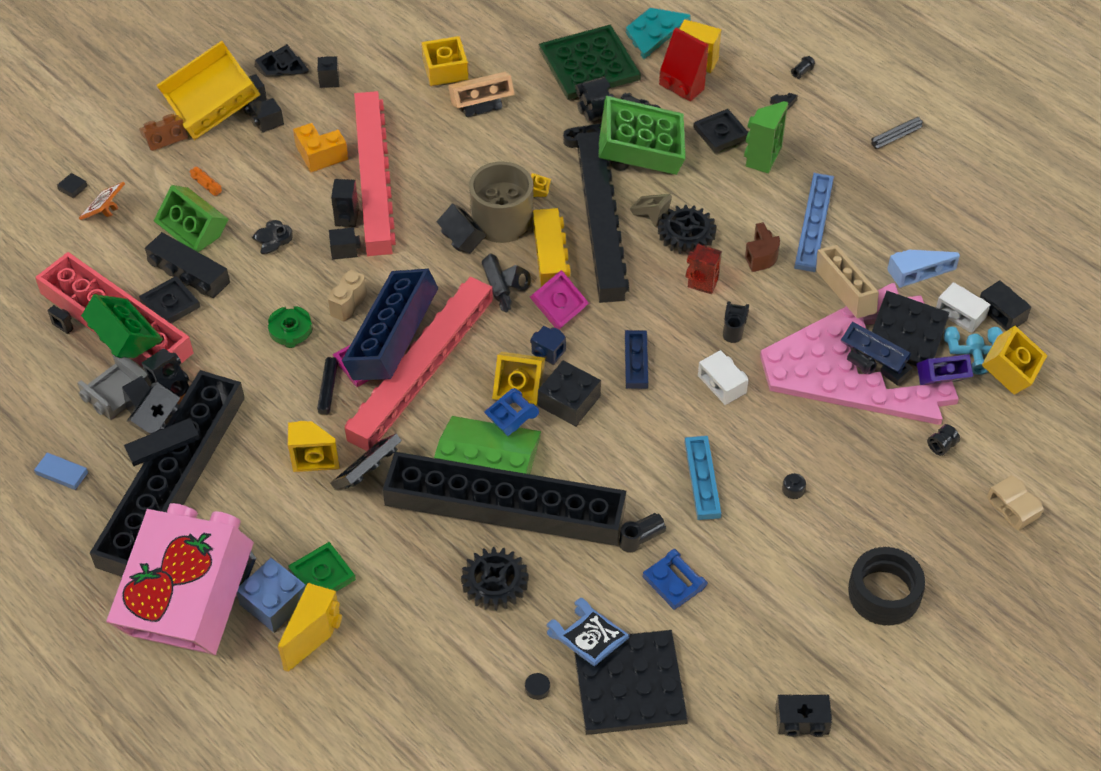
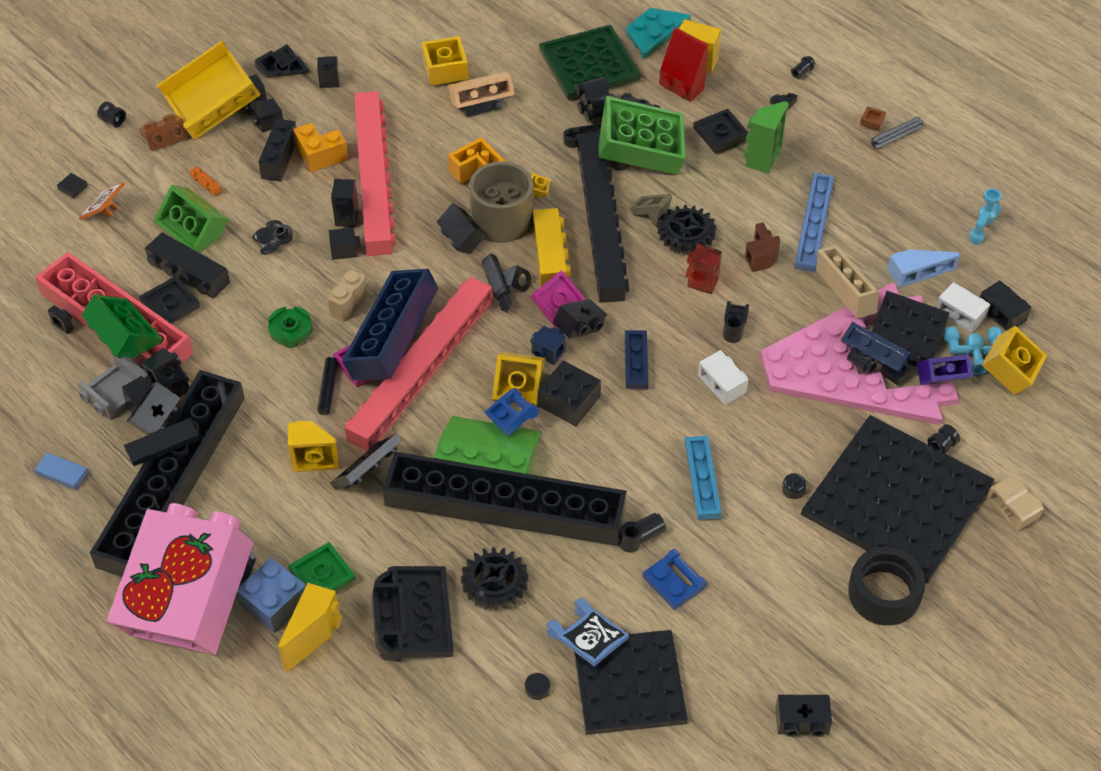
none -> black wheel [97,101,126,128]
none -> black brick [258,119,297,182]
none -> black plate [372,566,454,662]
none -> light orange brick [448,137,506,184]
none -> black brick [553,299,607,339]
none -> black plate [801,415,994,584]
none -> dark orange plate [860,106,886,131]
none -> medium azure piece [969,188,1002,245]

